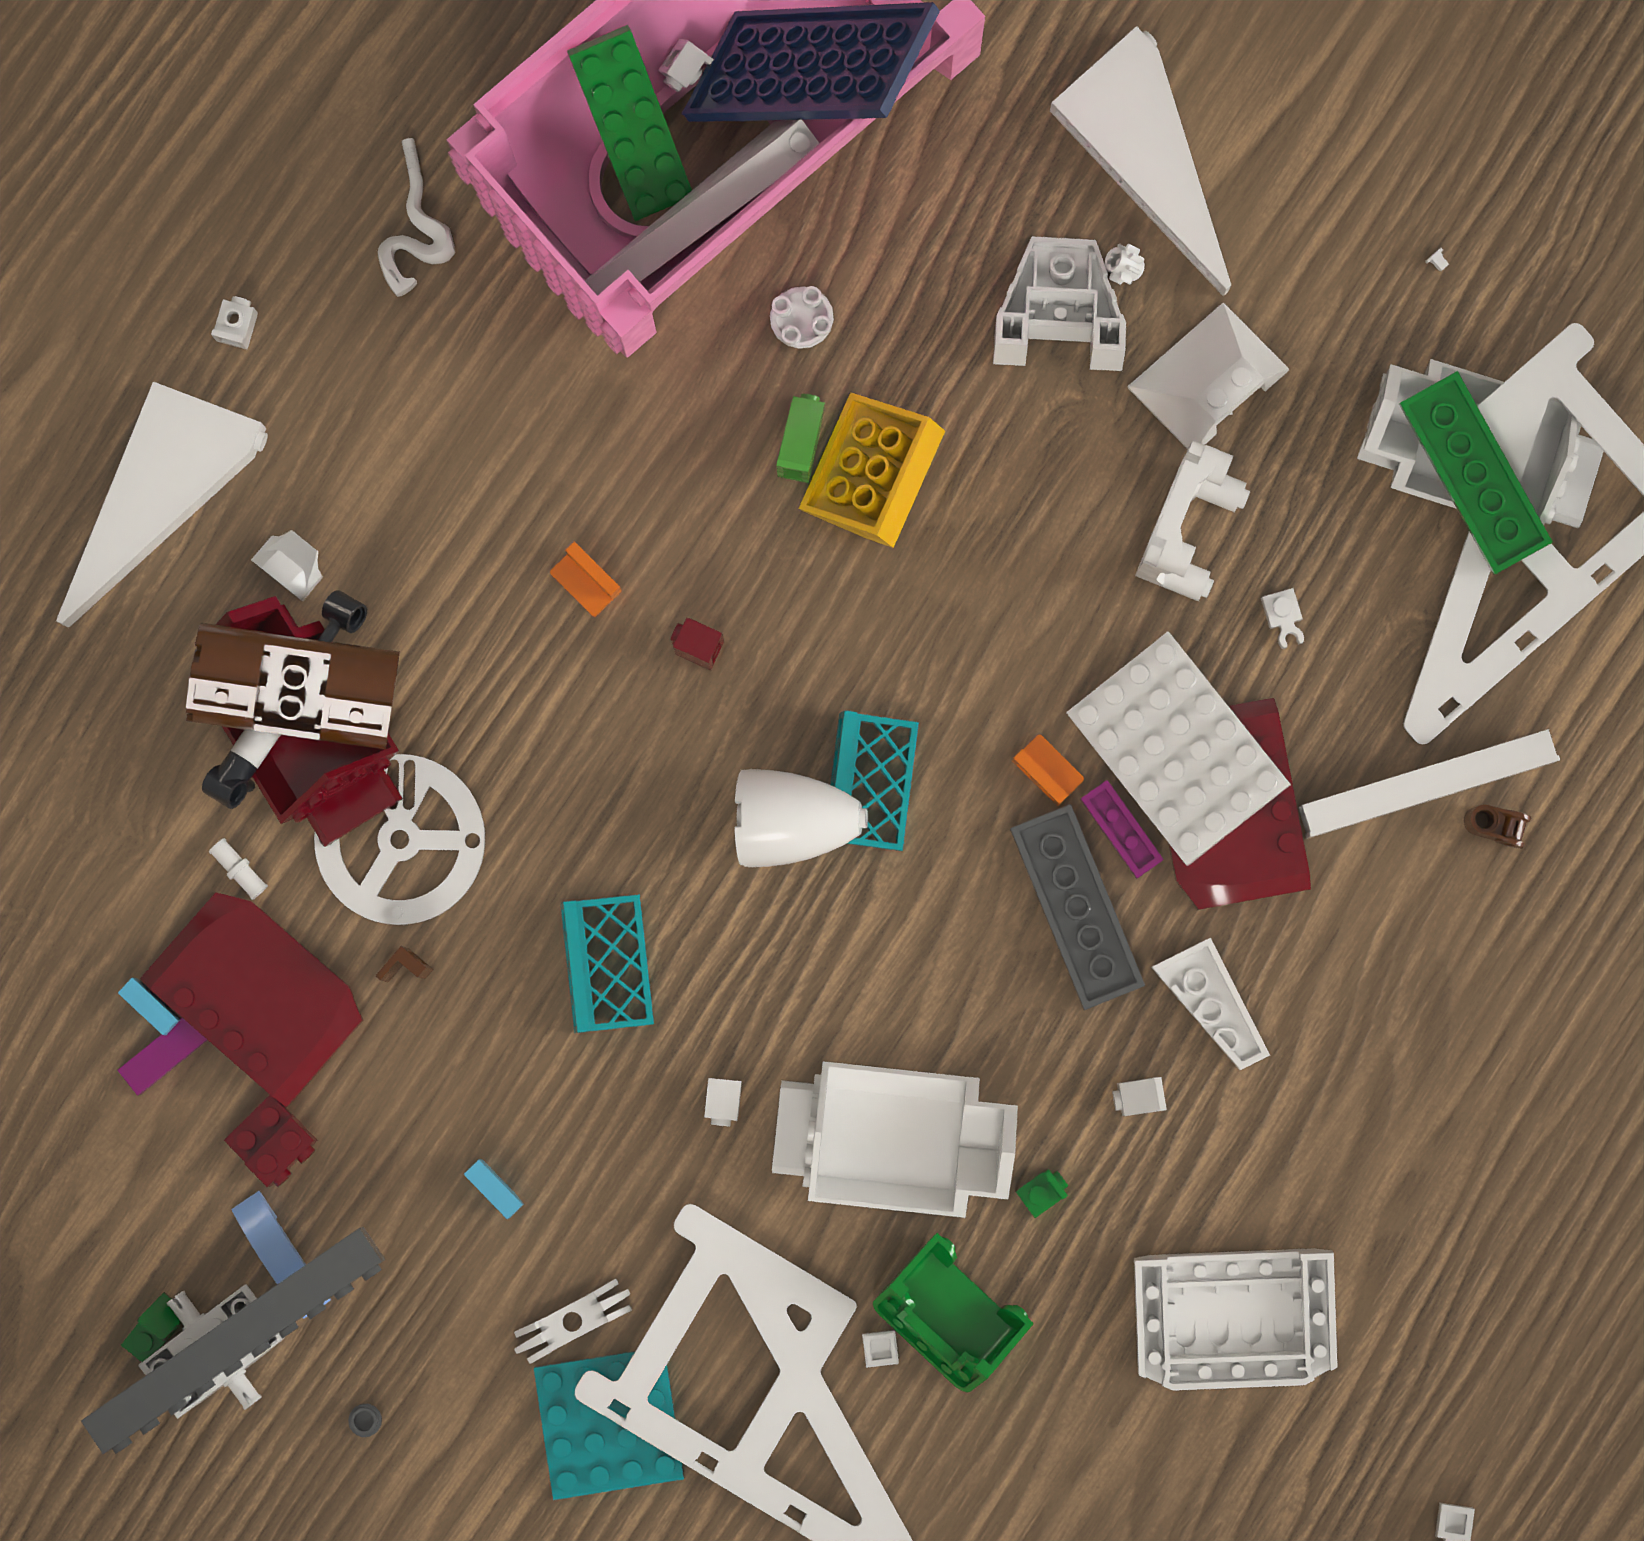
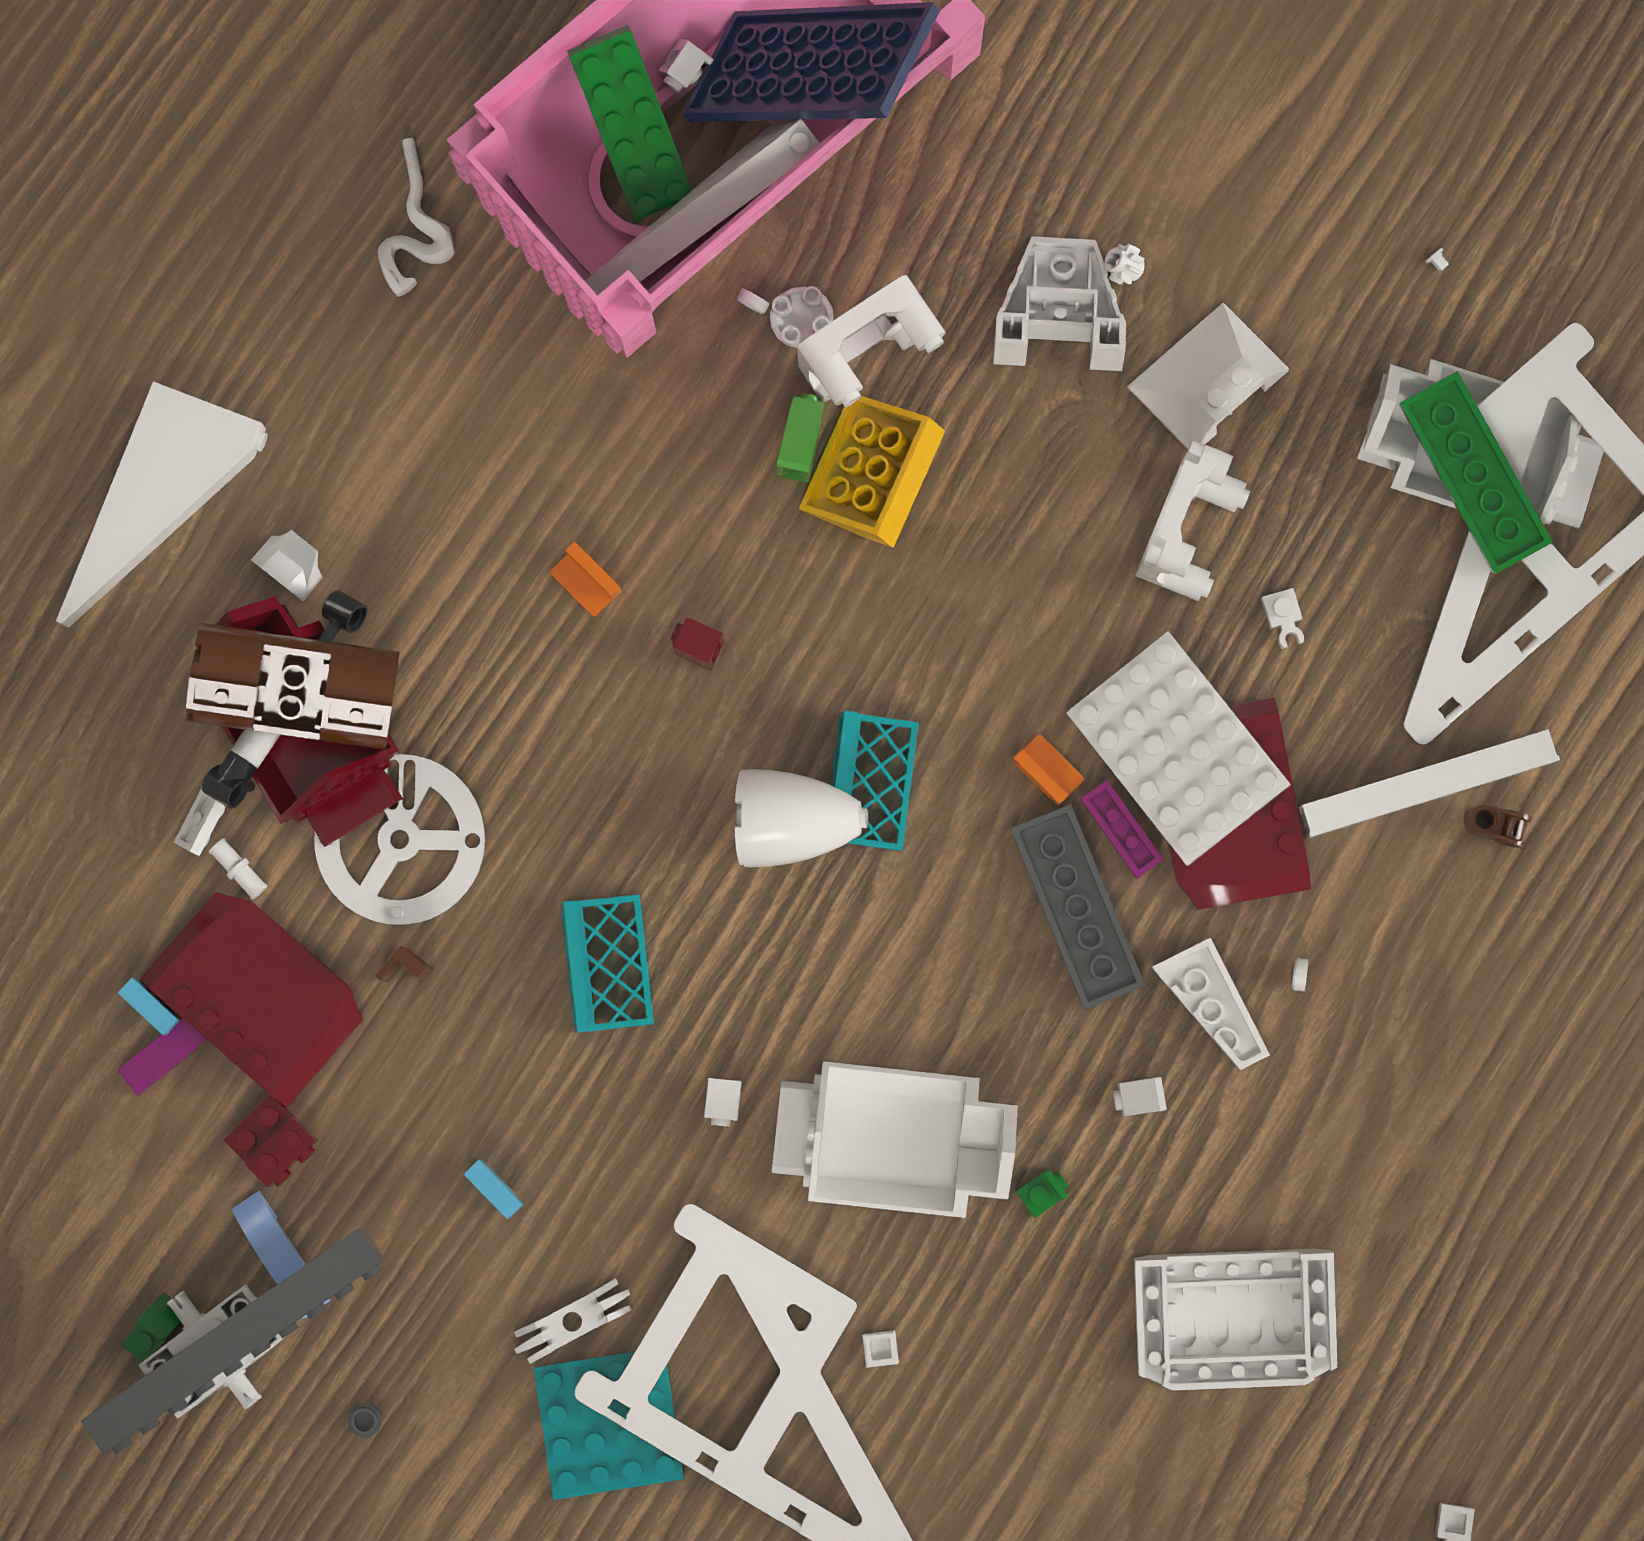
white brick [211,296,258,350] -> none
green windscreen [873,1233,1034,1393] -> none
white slope [1050,26,1231,296] -> none
none -> white plate [173,788,225,856]
none -> white tile [736,288,770,314]
none -> white piece [797,275,946,407]
none -> white tile [1292,958,1308,992]

